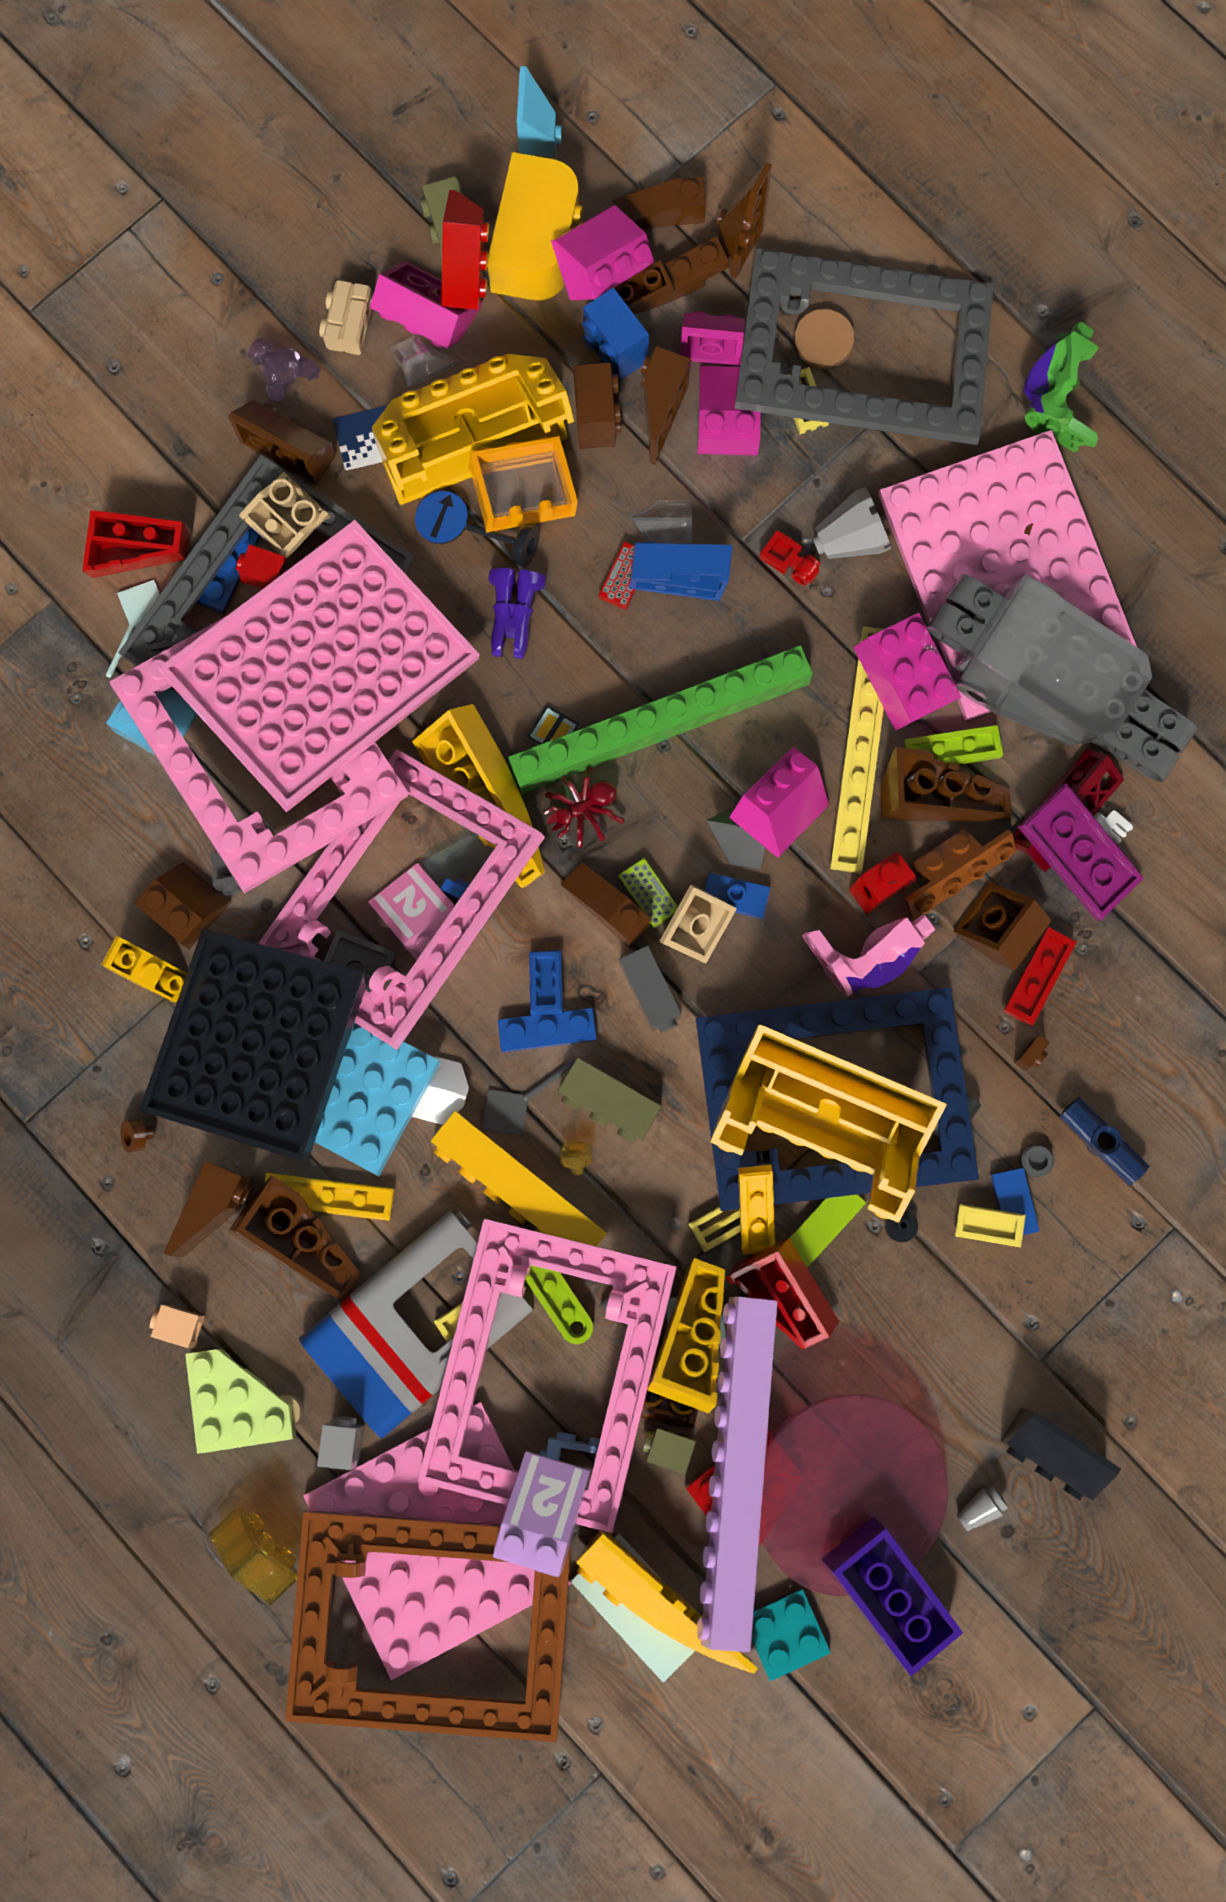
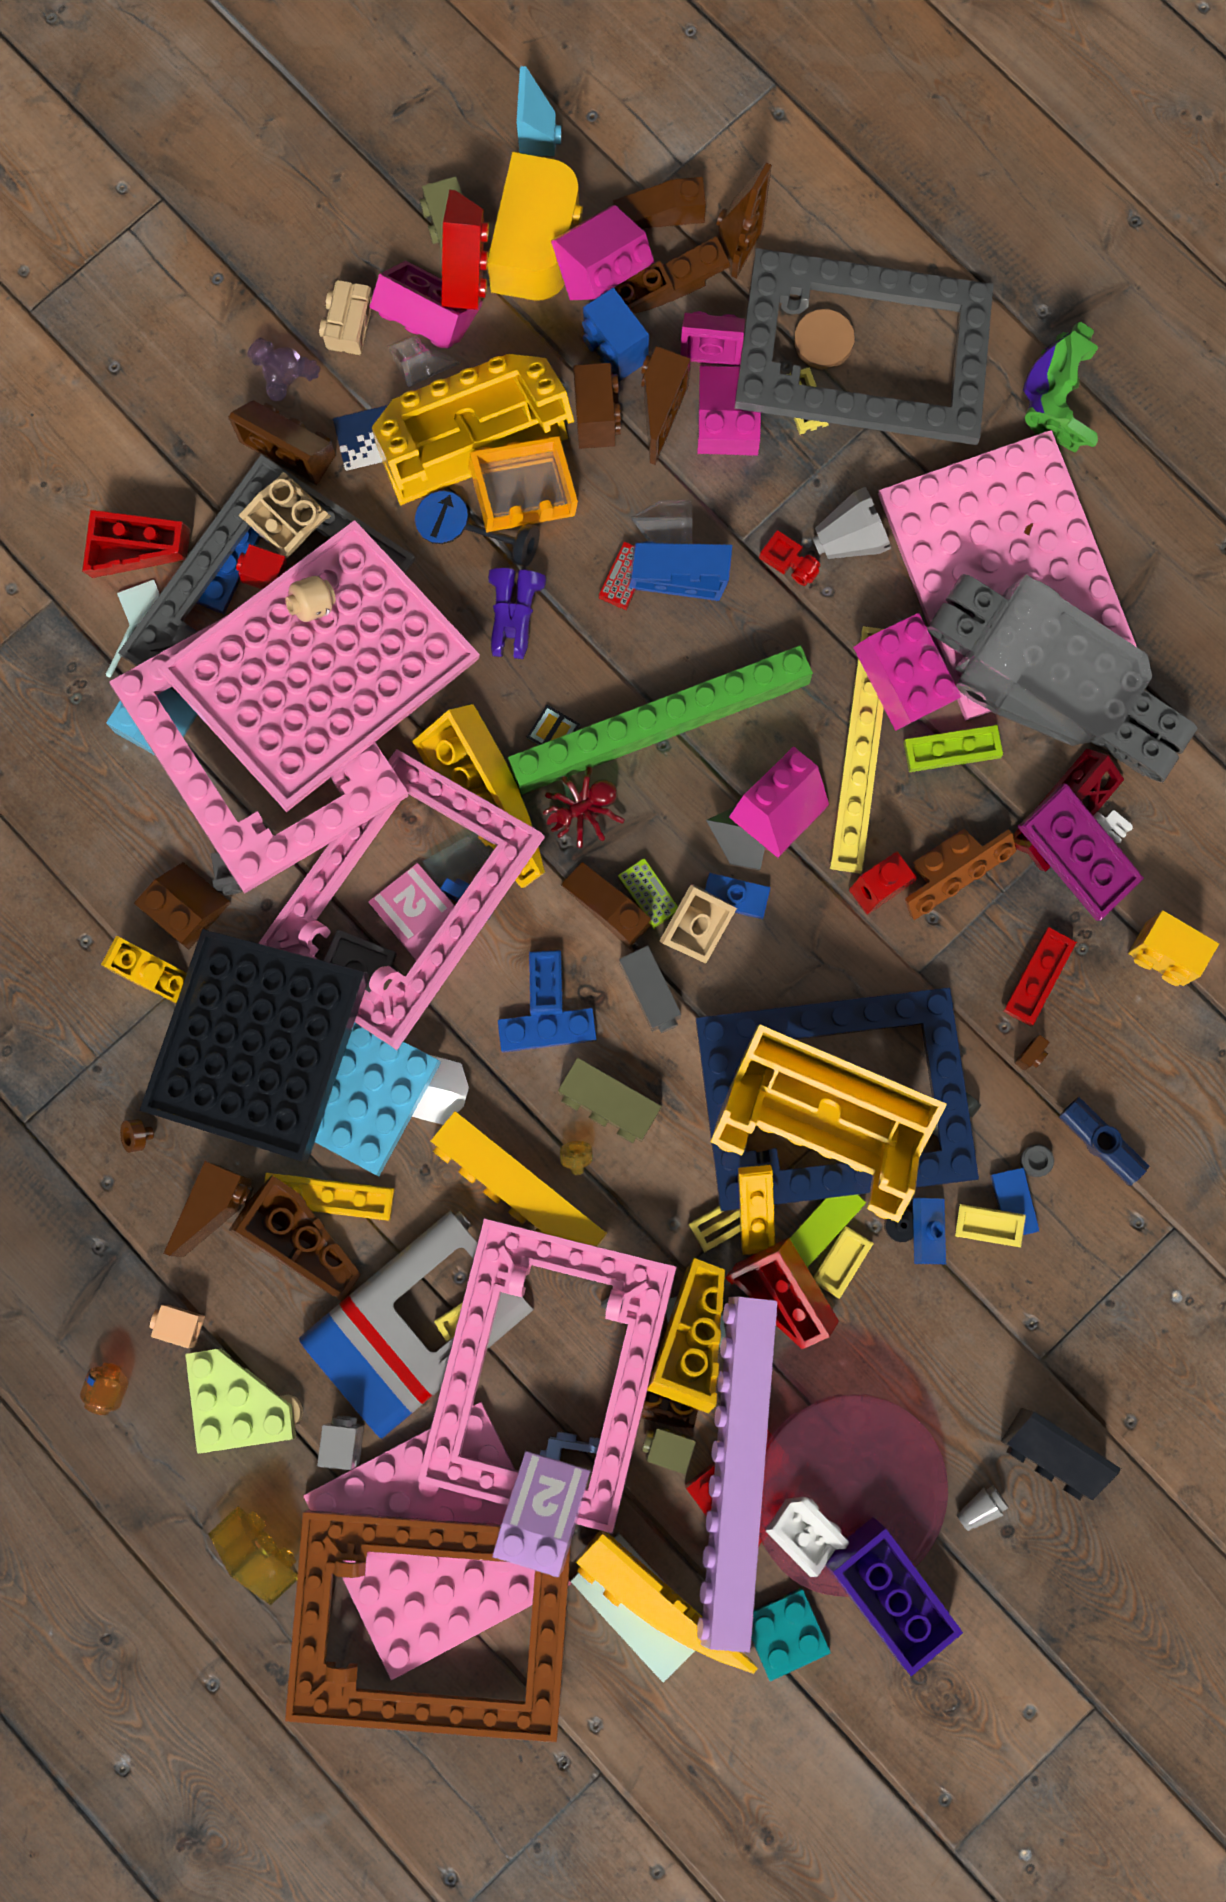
dark grey piece [482,1060,575,1136] -> none
lime plate [525,1265,593,1344] -> none
bright pink hips [802,914,935,997] -> none
reddish brown wedge [880,747,1012,821] -> none
reddish brown slope [953,882,1051,971] -> none
none -> clear orange head [80,1363,129,1415]
none -> tan head [285,576,336,622]
none -> white bracket [765,1497,849,1577]
none -> light yellow tile [813,1226,874,1299]
none -> blue plate [913,1198,946,1264]
none -> yellow brick [1128,910,1219,986]

